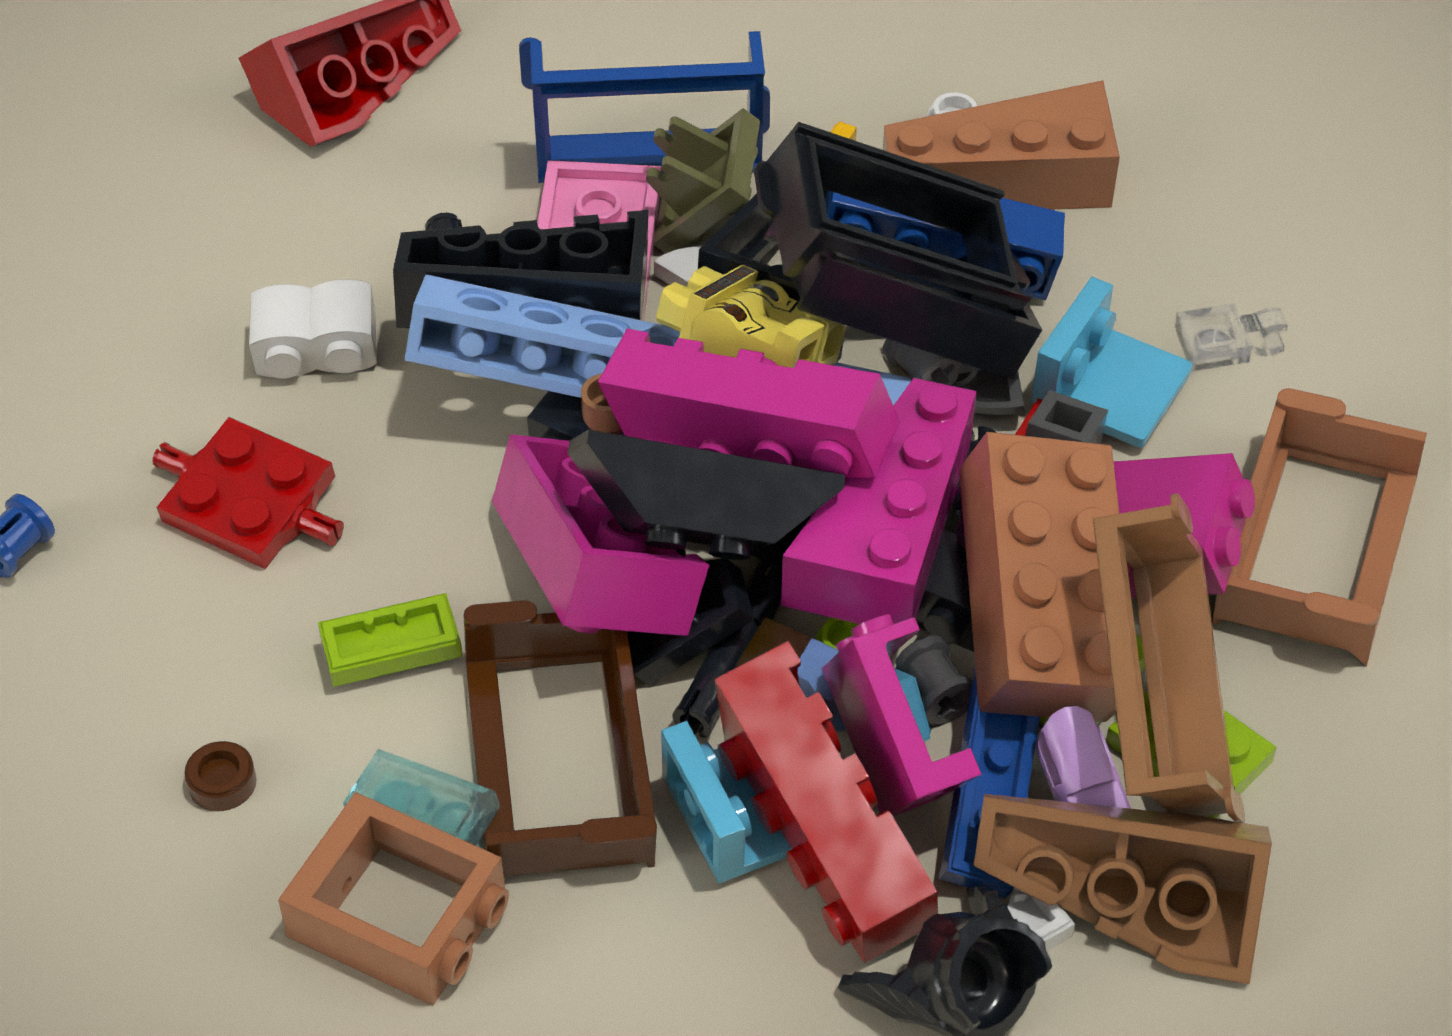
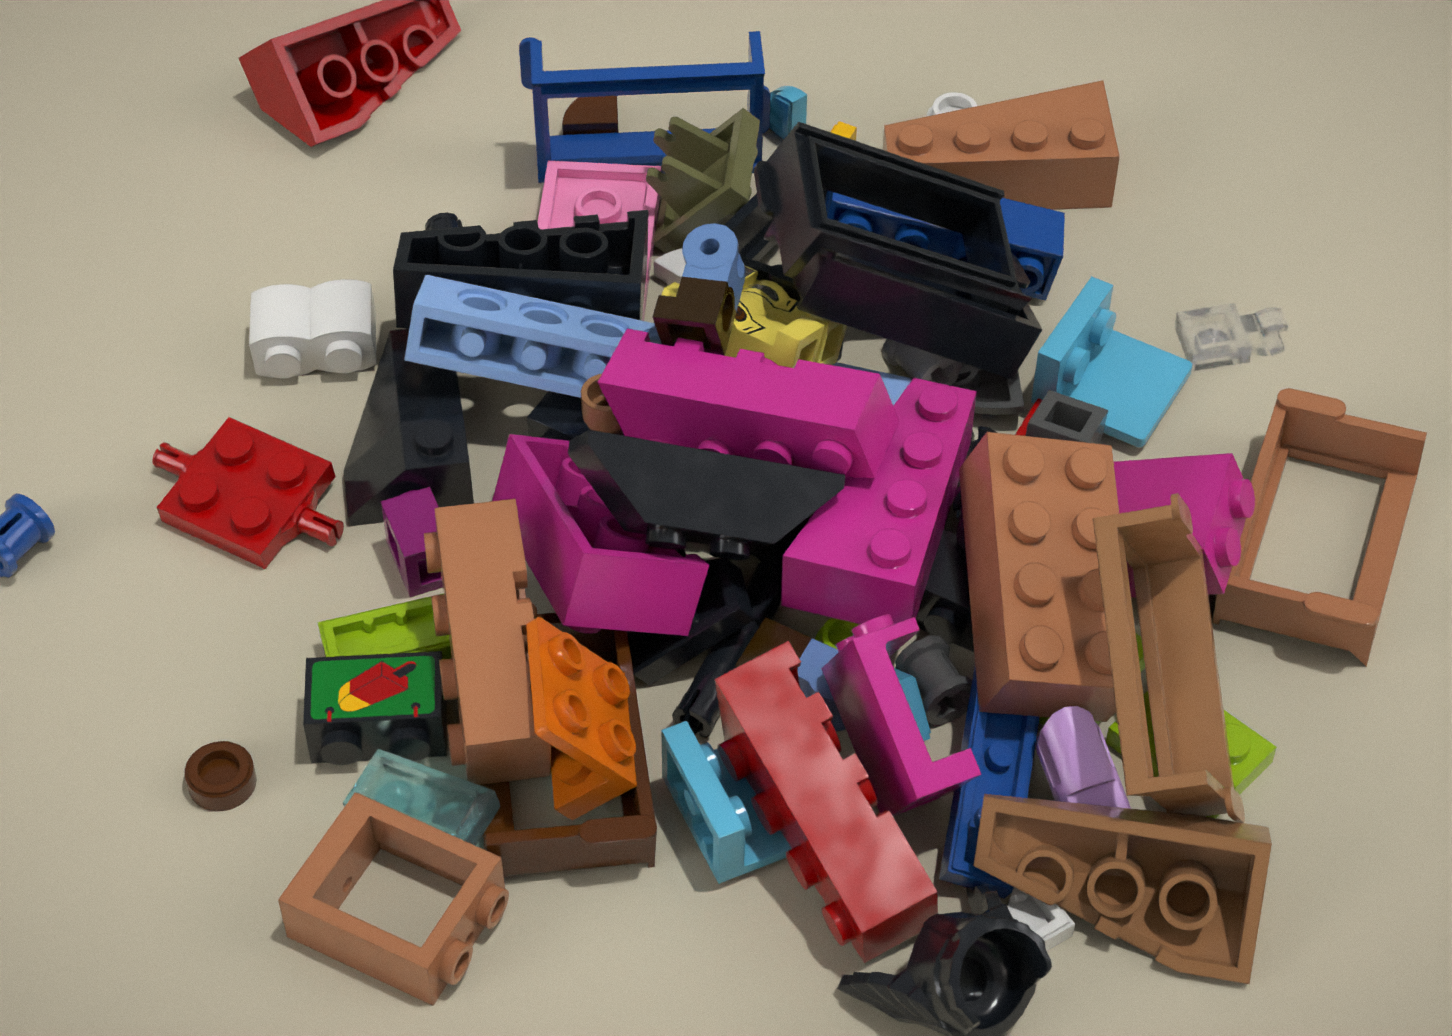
none -> brick [303,651,447,765]
none -> black wedge [343,329,474,527]
none -> magenta brick [381,487,443,597]
none -> nougat wedge [423,499,552,787]
none -> orange bracket [526,617,637,821]
none -> reddish brown tile [562,96,619,135]
none -> leg [652,223,746,356]
none -> medium azure tile [769,86,807,139]

